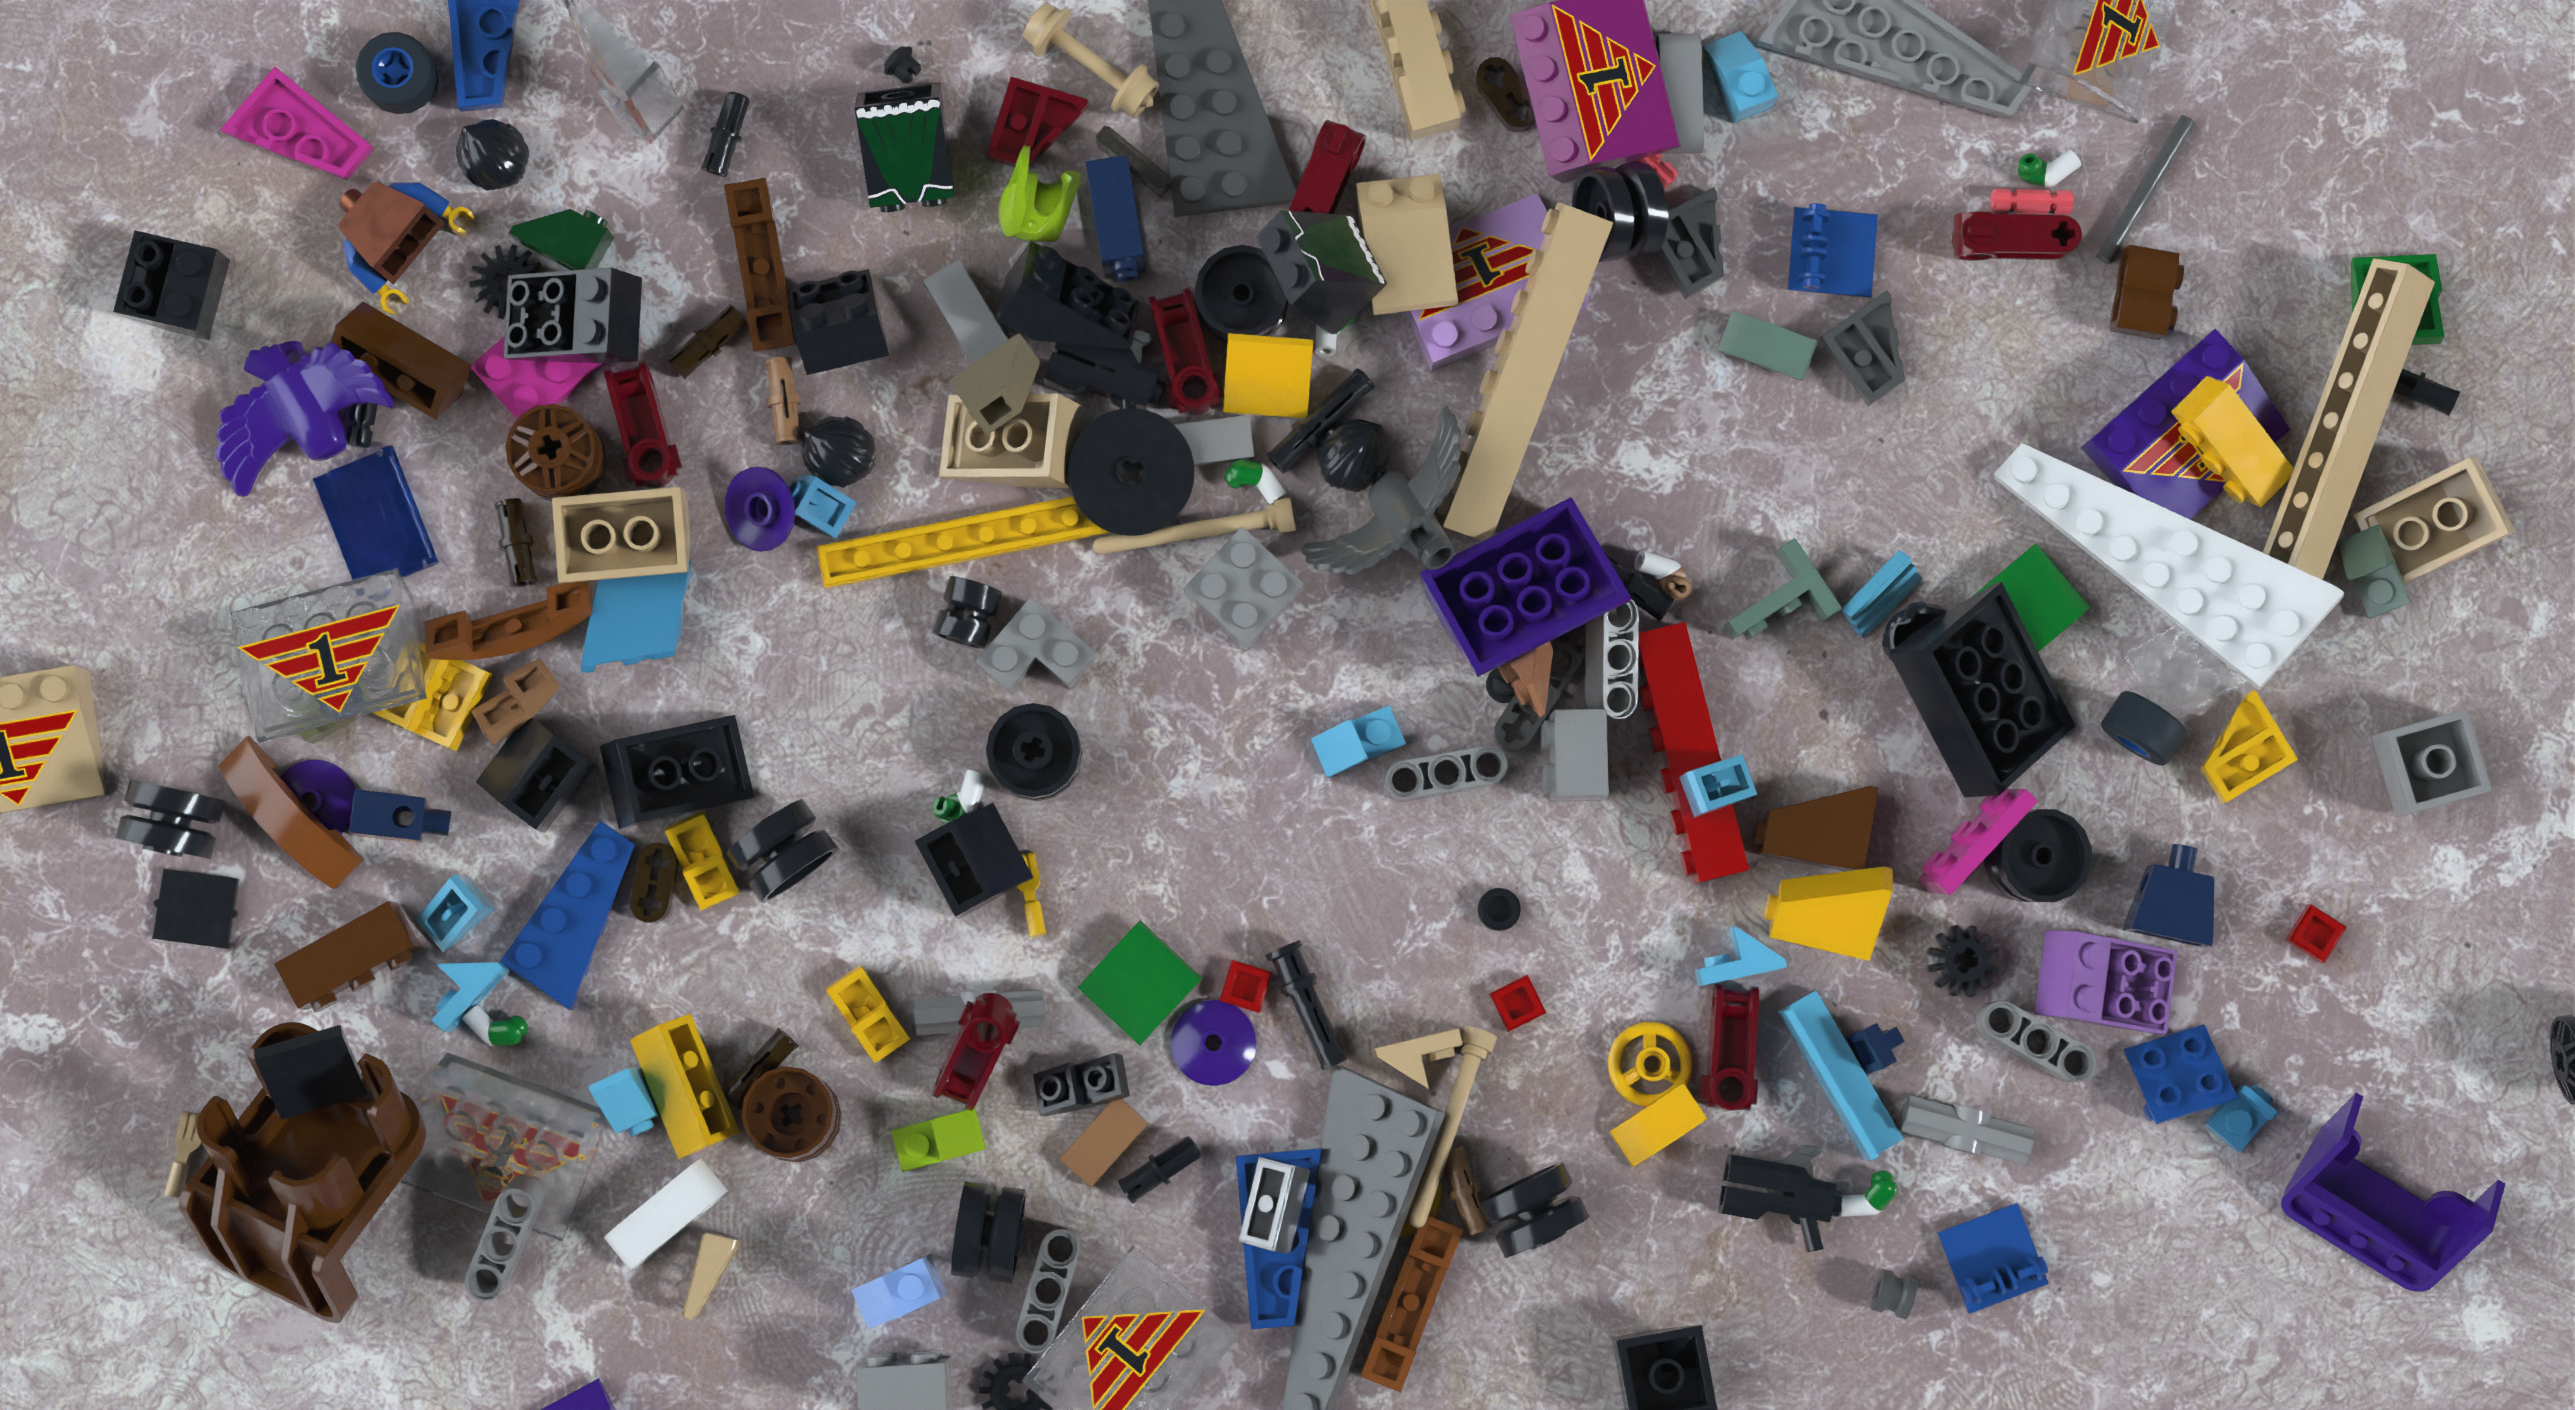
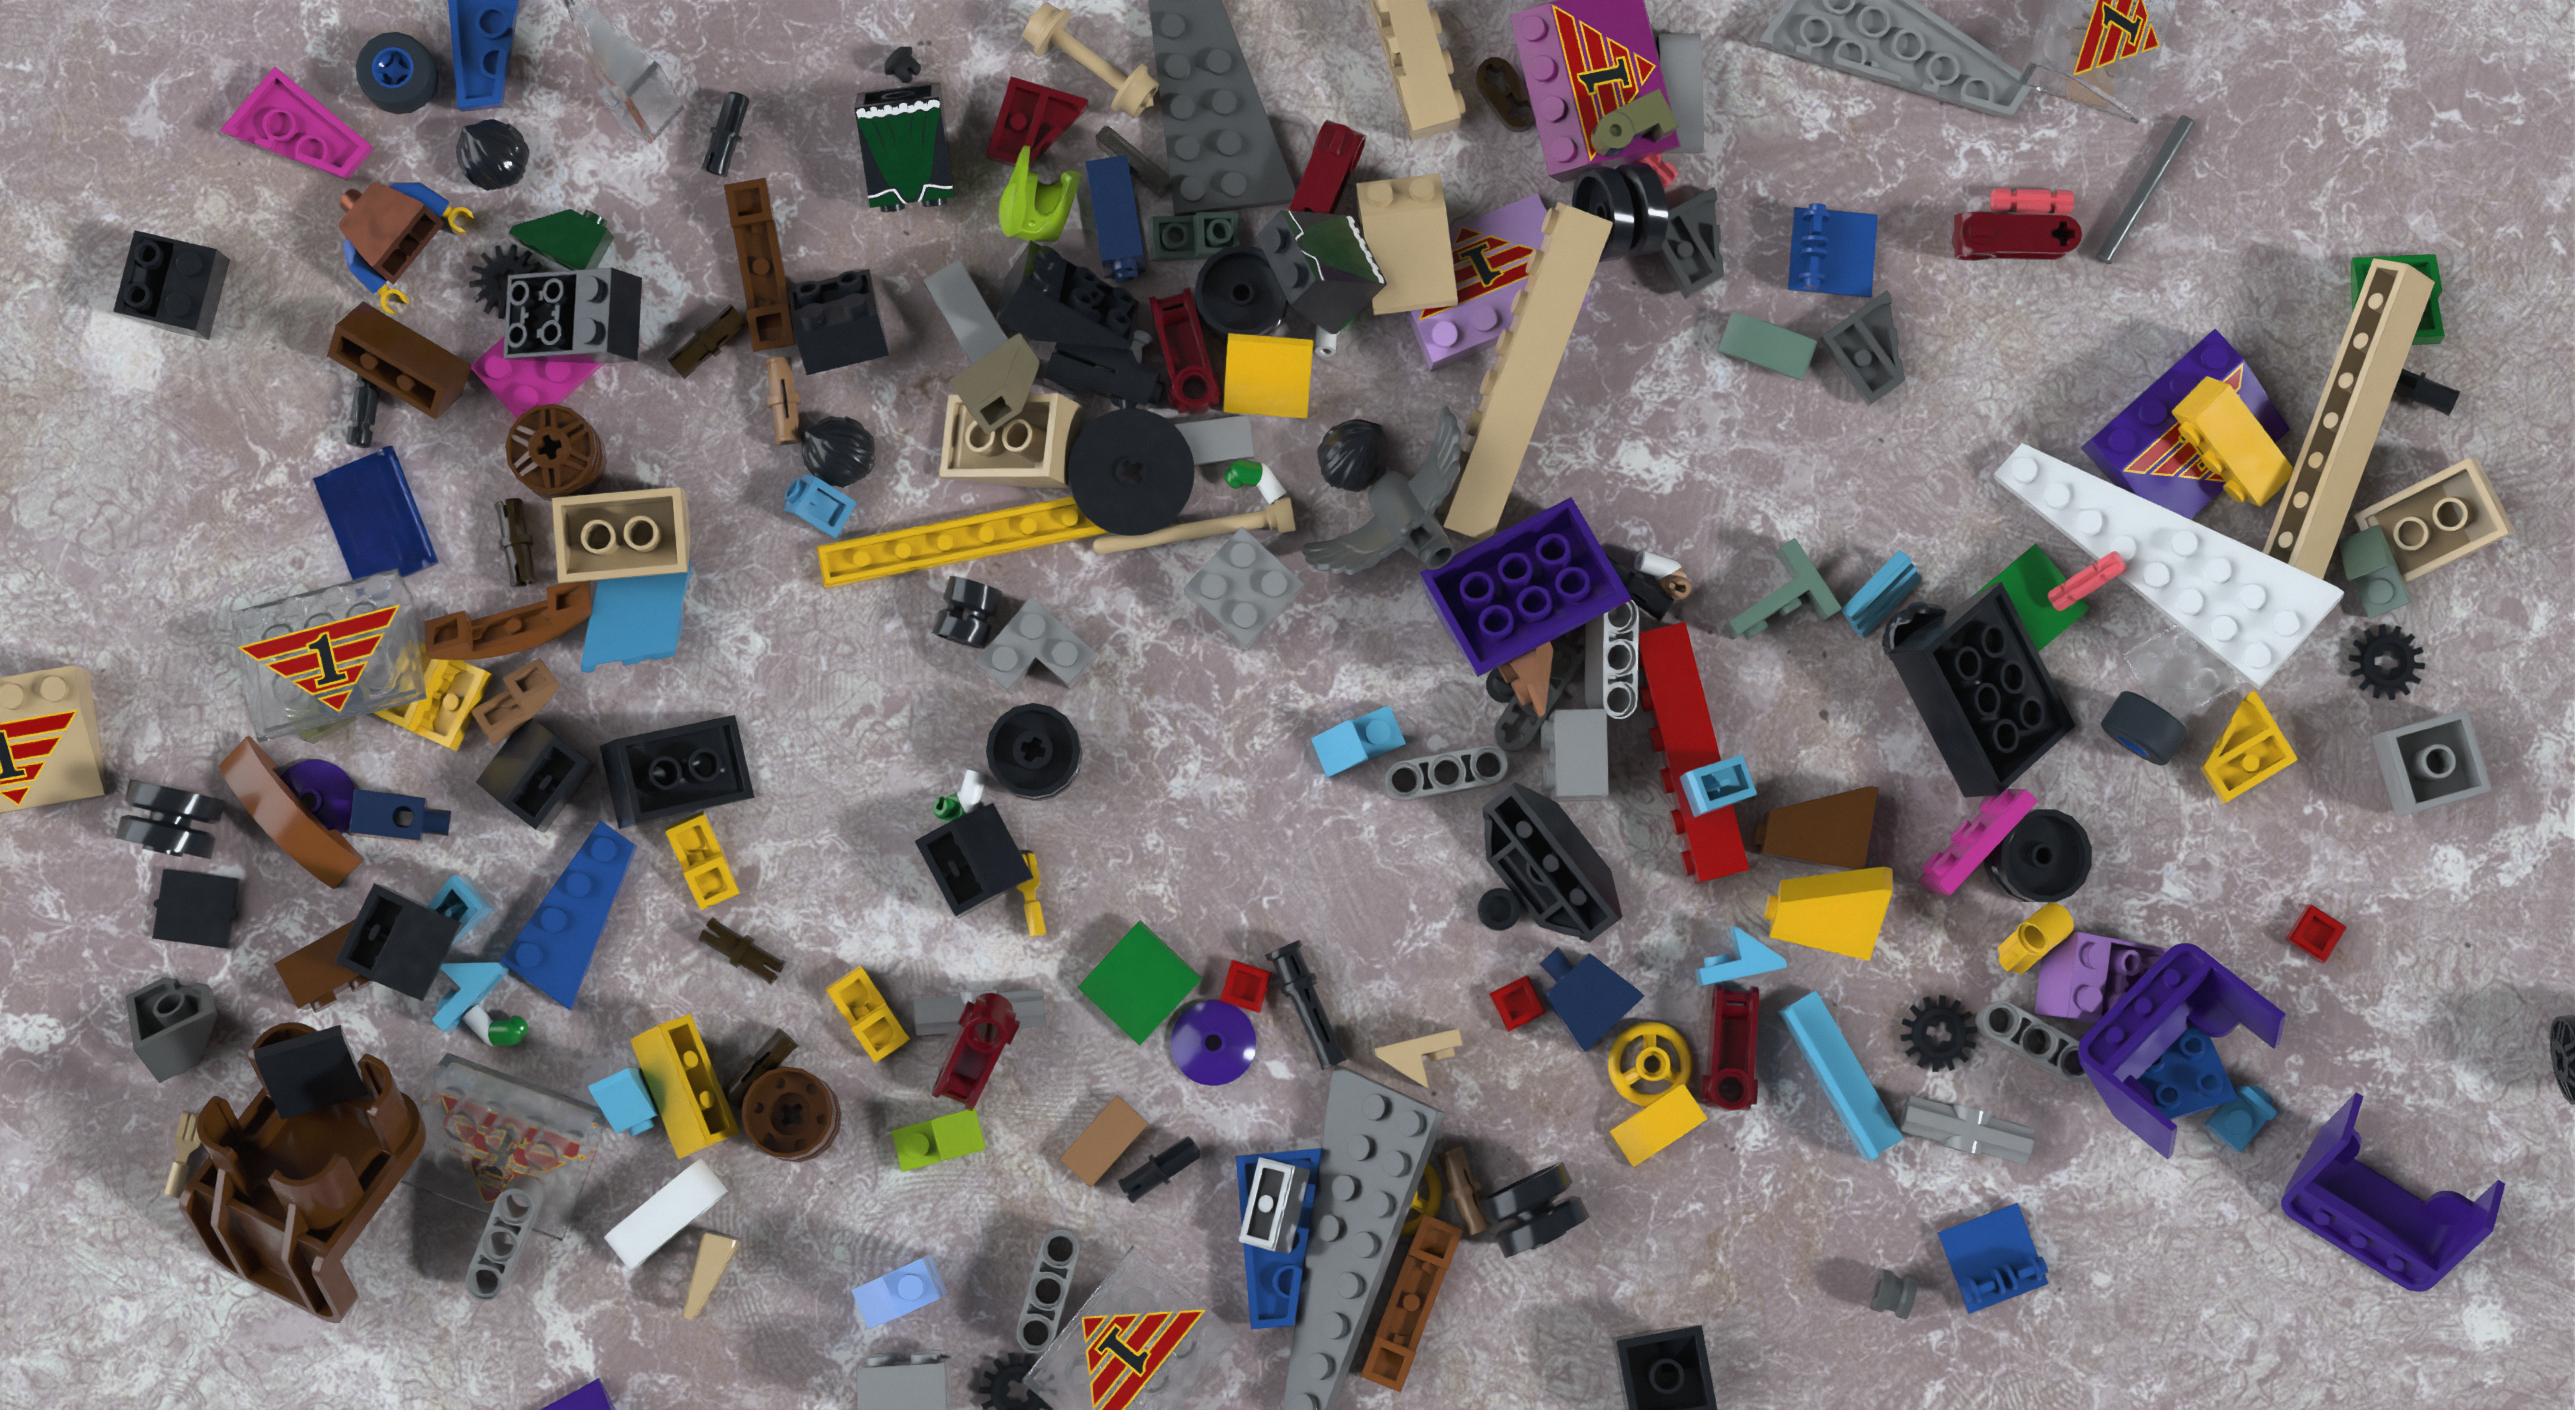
dark purple animal [215,341,394,497] -> none
dark red piece [604,360,683,488] -> none
dark brown beam [630,842,679,923] -> none
dark purple dish [725,467,795,552] -> none
black wheel [726,799,839,903] -> none
black wheel [951,1181,1026,1283] -> none
black slope [1033,1053,1130,1116] -> none
black pin [1266,368,1375,474] -> none
tan piece [1409,1026,1497,1227] -> none
medium azure slope [1702,31,1779,124] -> none
black piece [1718,1144,1842,1252] -> none
arm [1839,1170,1897,1217] -> none
dark blue tile [1846,1023,1905,1075] -> none
black gear [1926,925,1999,997] -> none
arm [2018,150,2081,187] -> none
reddish brown brick [2110,245,2184,340] -> none
dark blue torso [2123,844,2215,948] -> none
none -> dark grey slope [125,977,217,1083]
none -> black slope [334,883,462,1001]
none -> dark brown pin [698,917,786,985]
none -> sand green slope [1149,212,1240,261]
none -> black wedge [1482,782,1623,943]
none -> dark blue torso [1539,947,1645,1052]
none -> olive leg [1591,89,1679,157]
none -> black gear [1900,995,1977,1072]
none -> yellow piece [1997,902,2074,975]
none -> coral axle [2048,551,2126,611]
none -> dark purple windscreen [2078,943,2286,1160]
none -> black gear [2348,624,2425,700]

